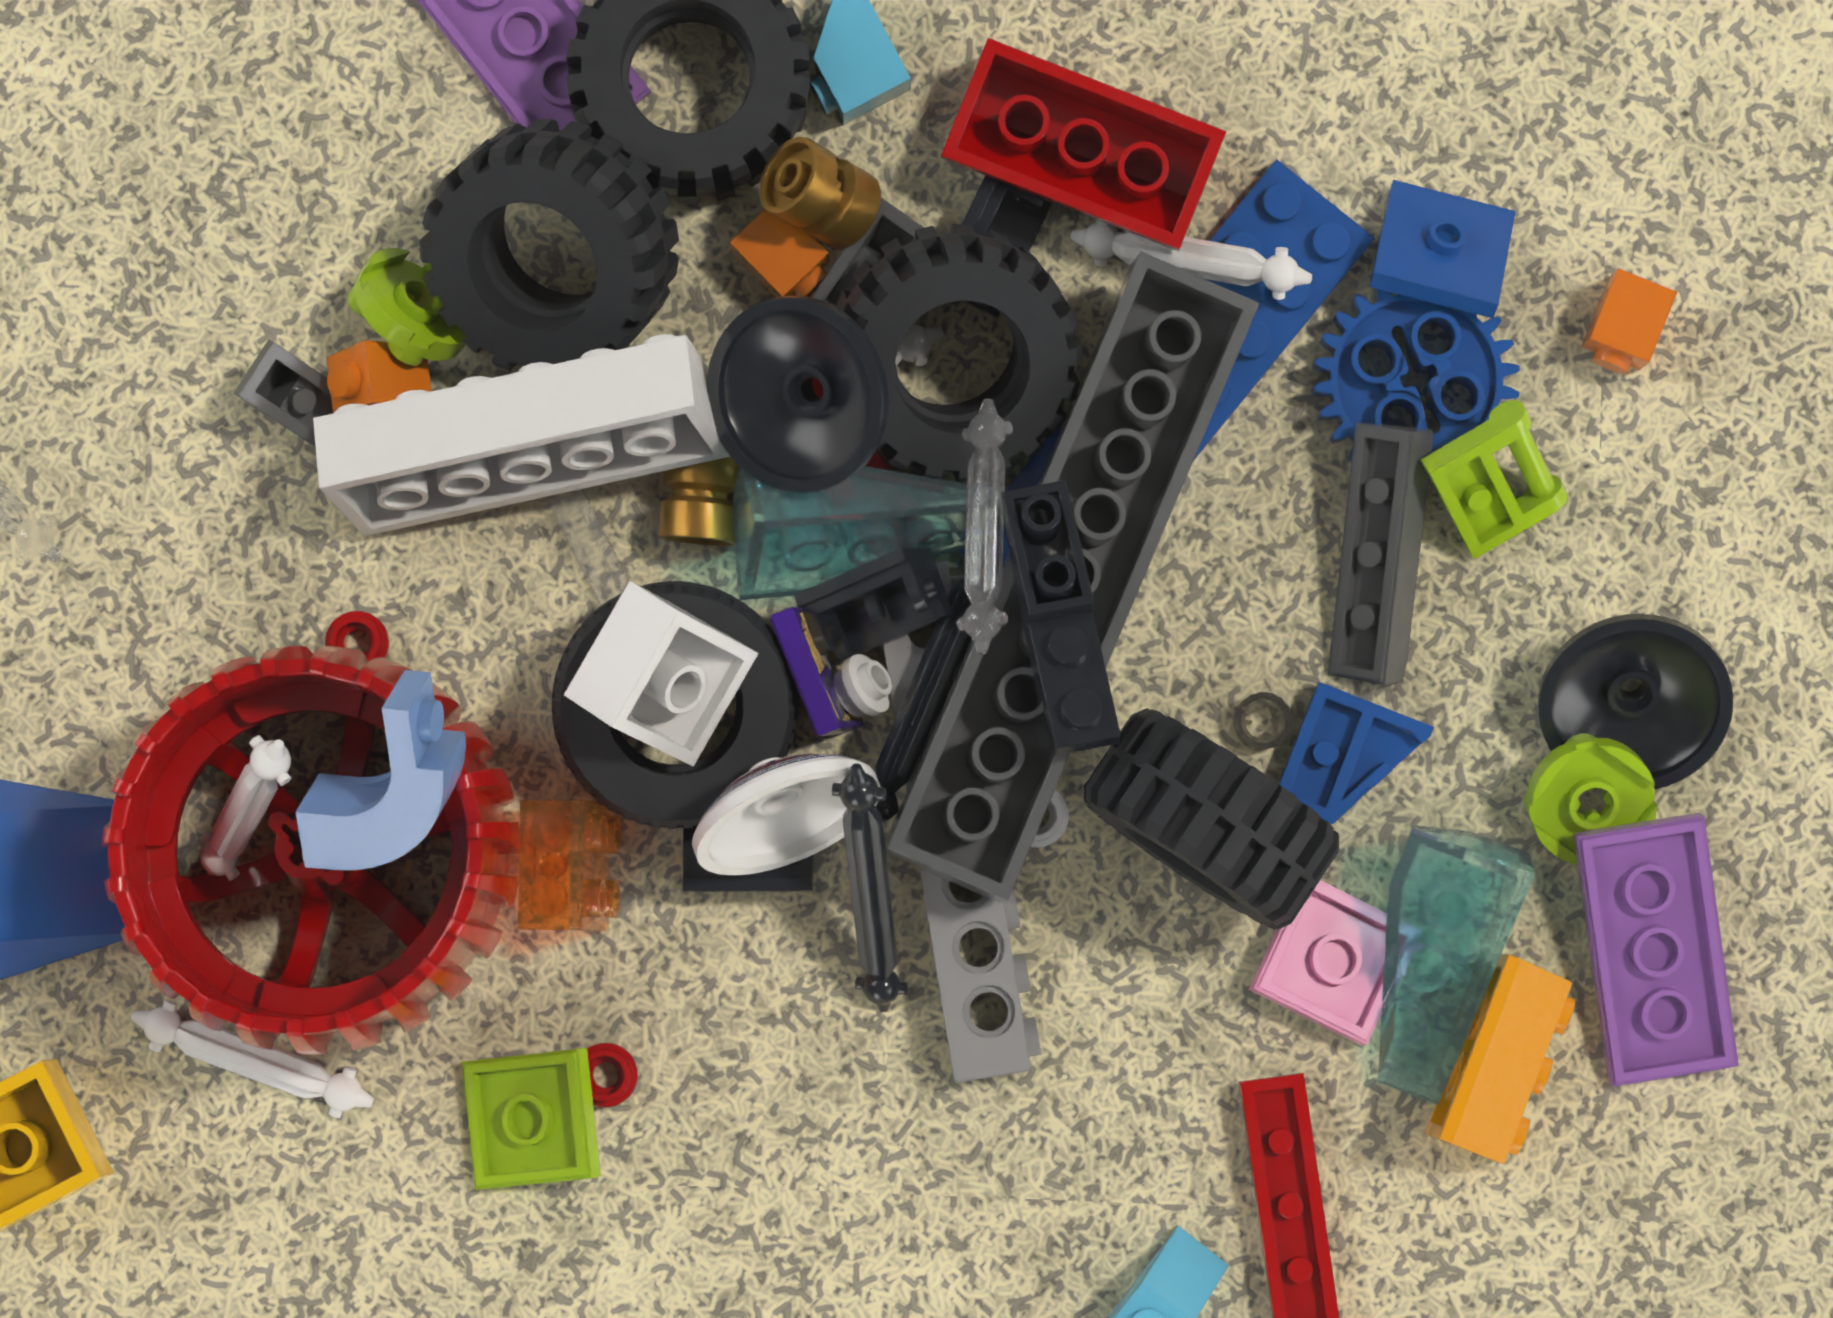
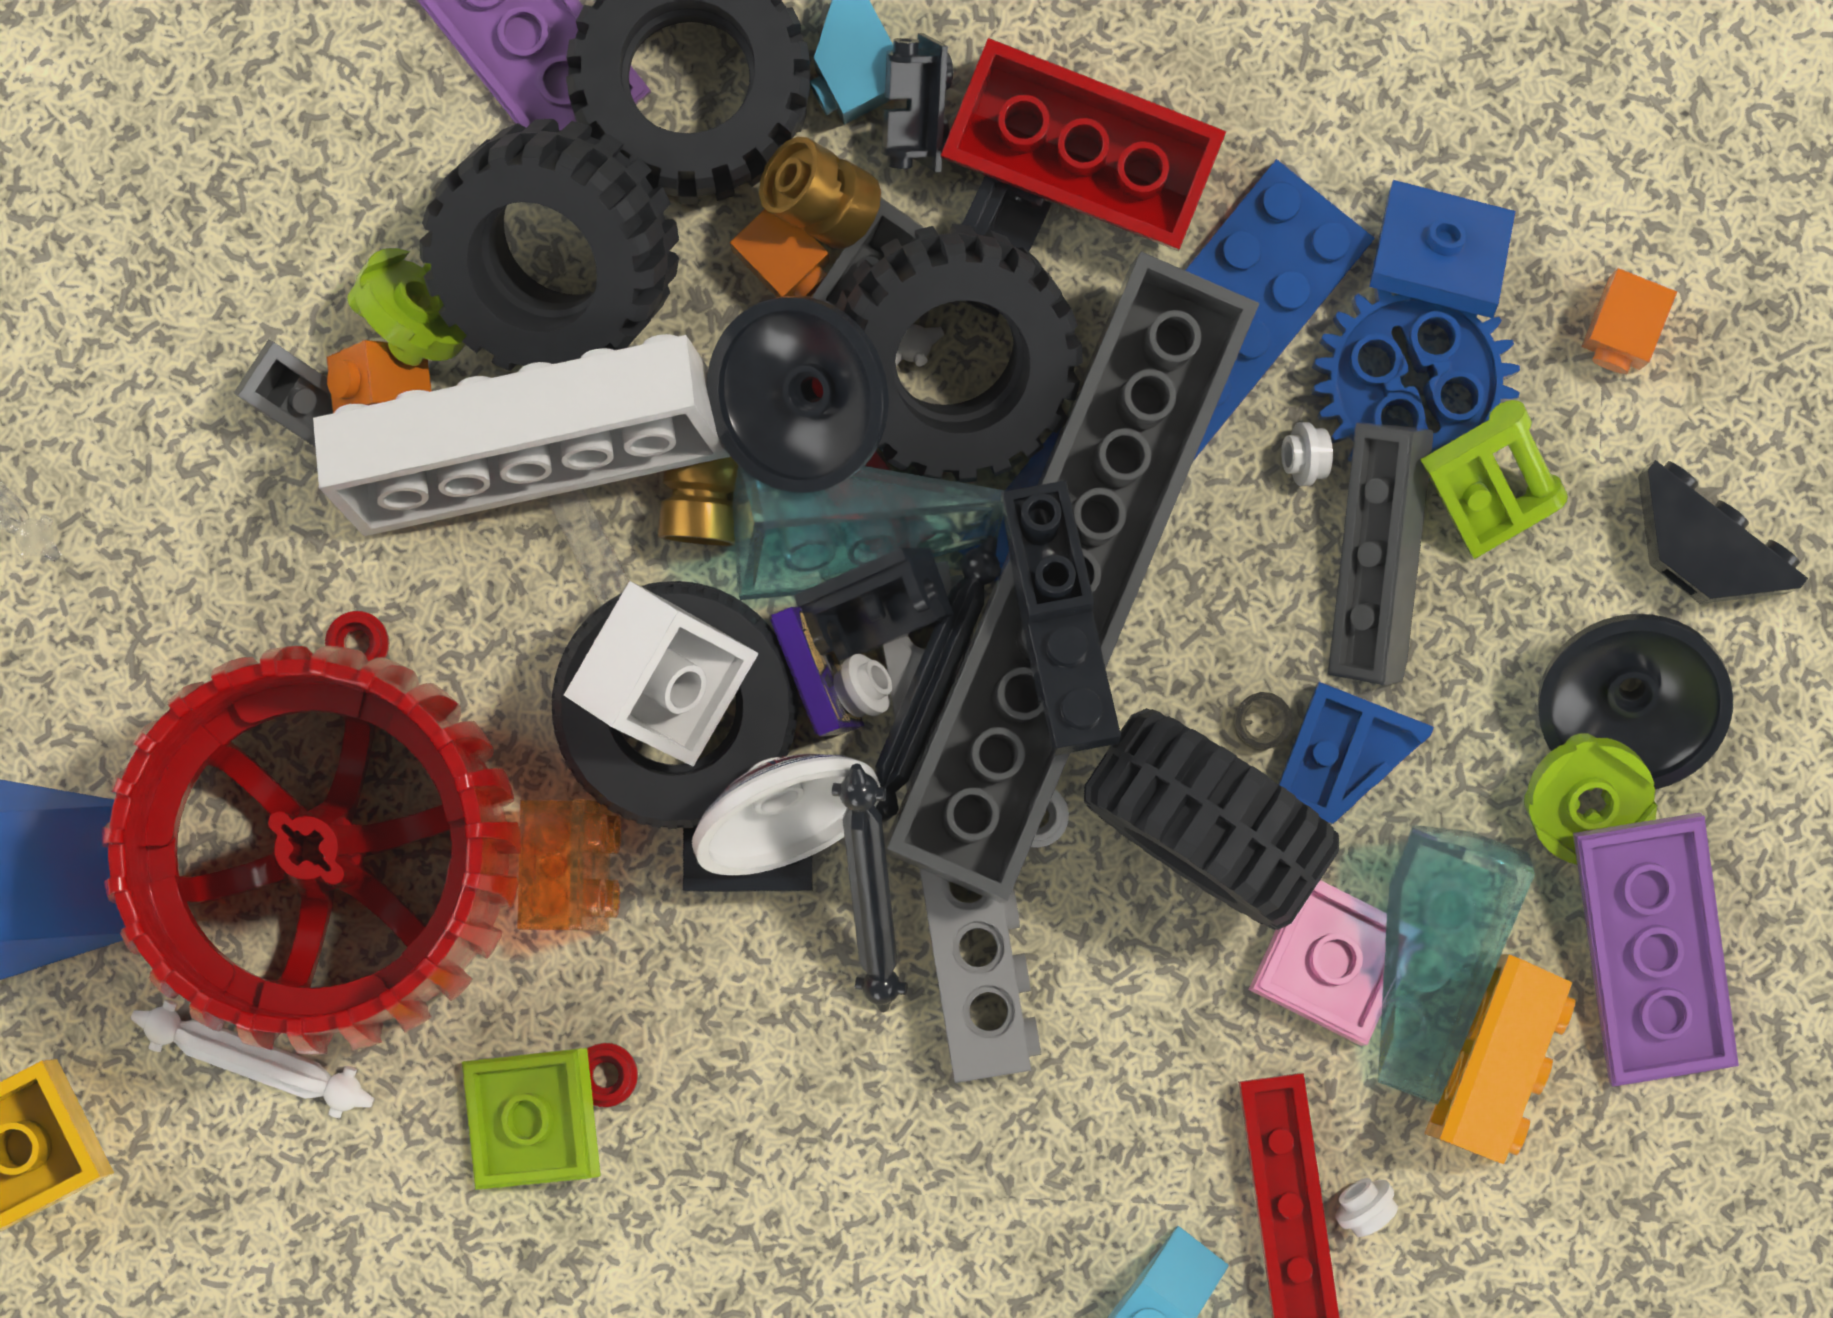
white wheel [199,735,291,881] -> none
medium blue arch [296,670,466,871] -> none
clear wheel [957,399,1013,654] -> none
white wheel [1070,219,1312,300] -> none
none -> black hinge [881,33,953,172]
none -> white plate [1281,422,1333,486]
none -> white plate [1335,1178,1398,1237]
none -> black slope [1638,460,1808,604]

